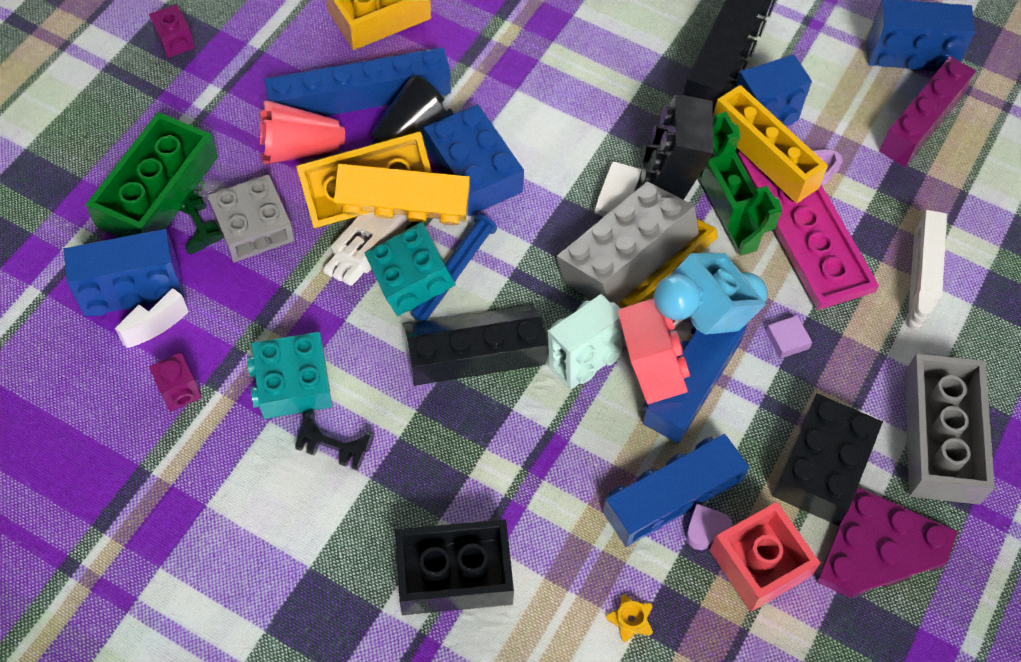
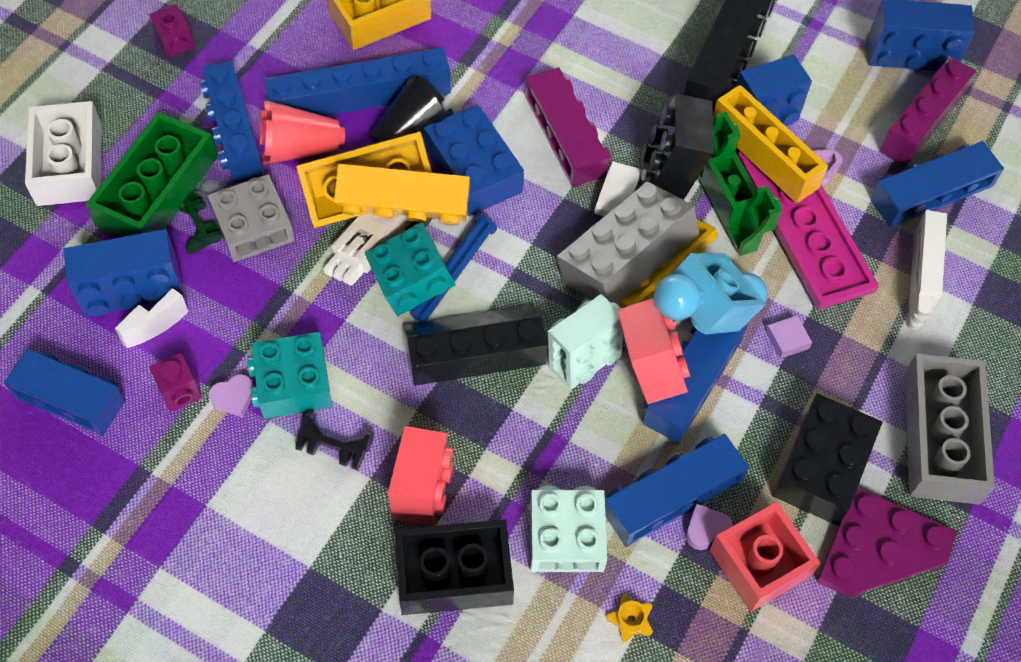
none -> blue brick [3,349,125,436]
none -> white brick [25,101,102,206]
none -> blue brick [199,60,264,184]
none -> lavender tile [209,374,254,418]
none -> coral brick [388,426,454,526]
none -> magenta brick [525,67,611,188]
none -> light aqua brick [530,486,607,572]
none -> blue brick [870,141,1004,228]

